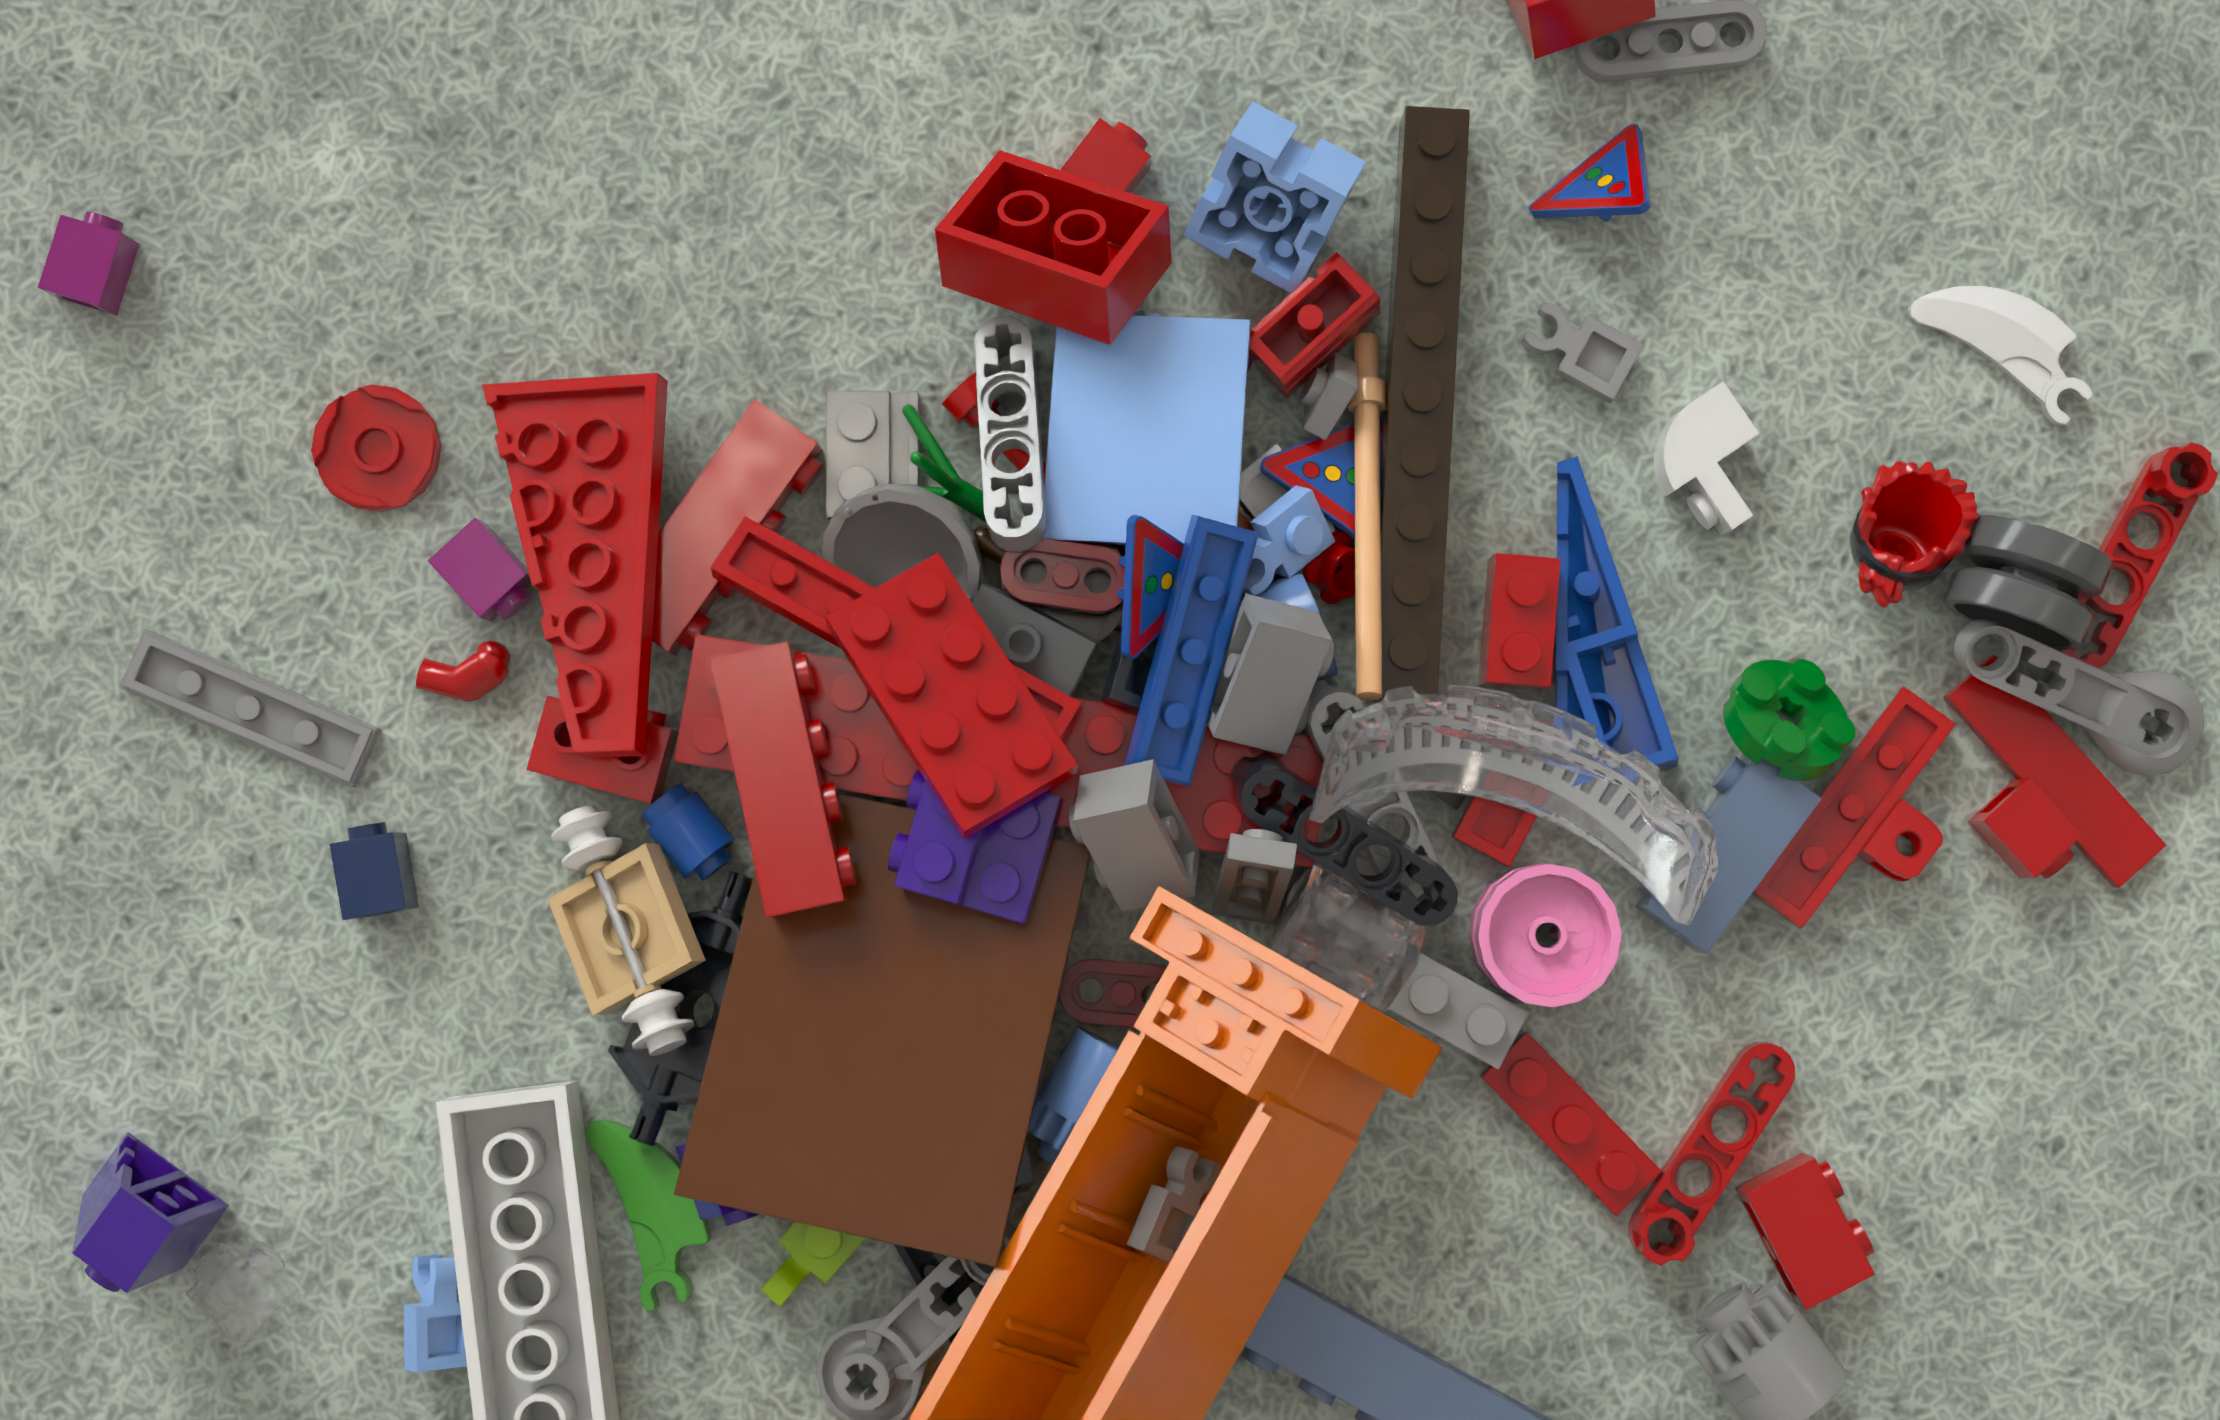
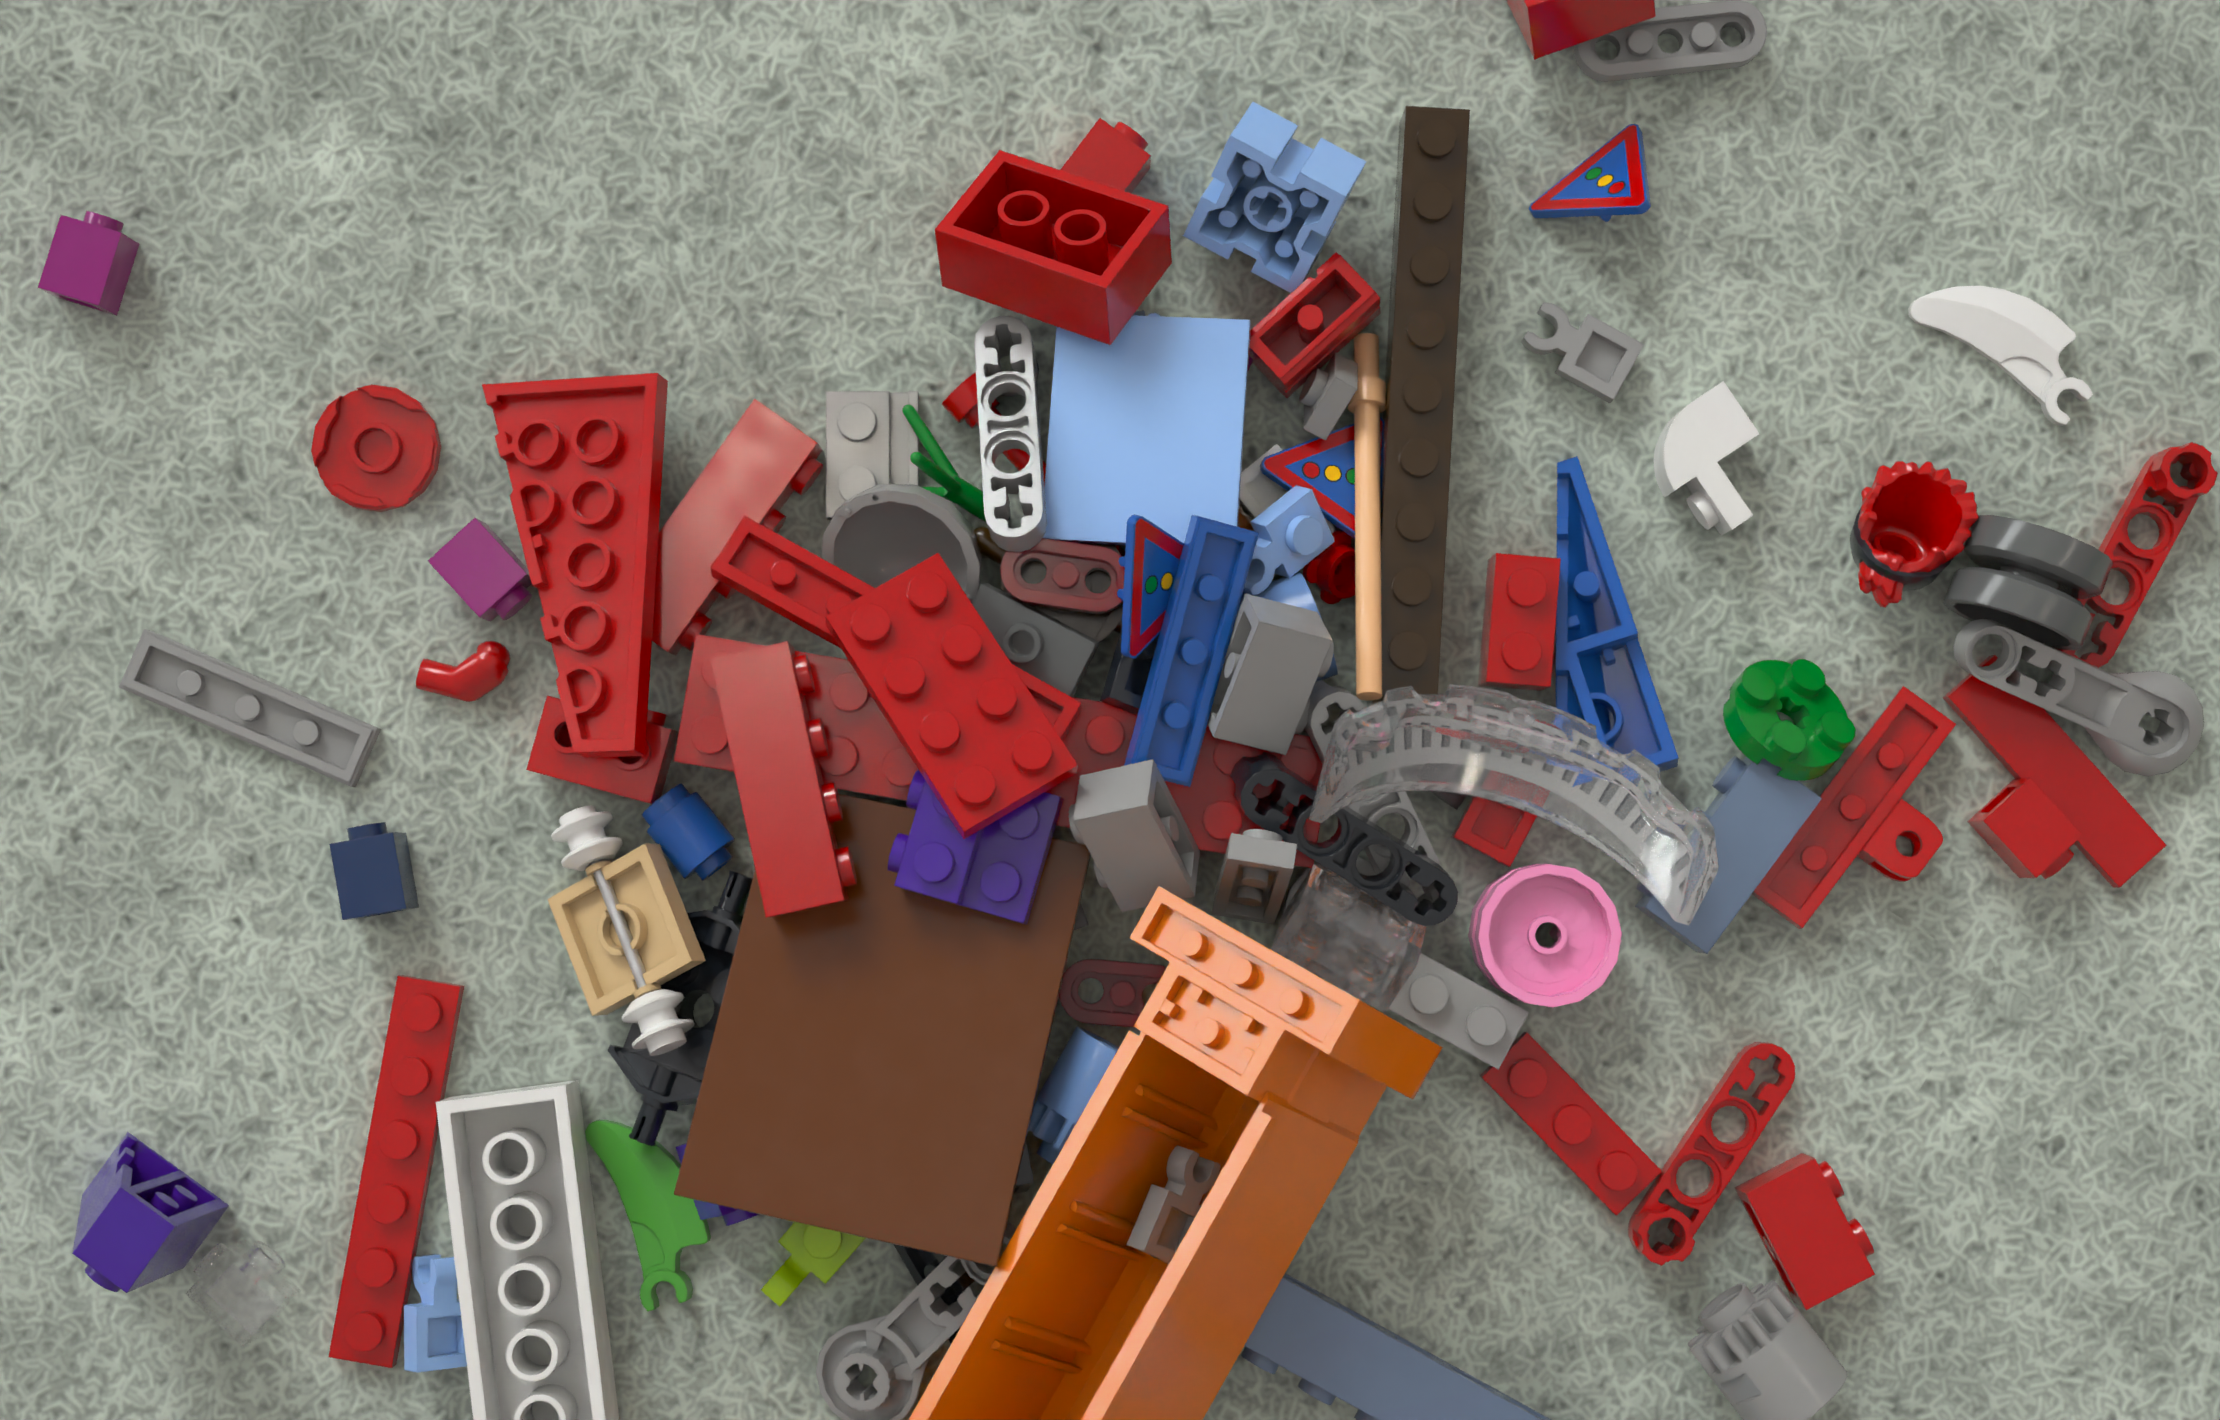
none -> red plate [329,975,464,1368]

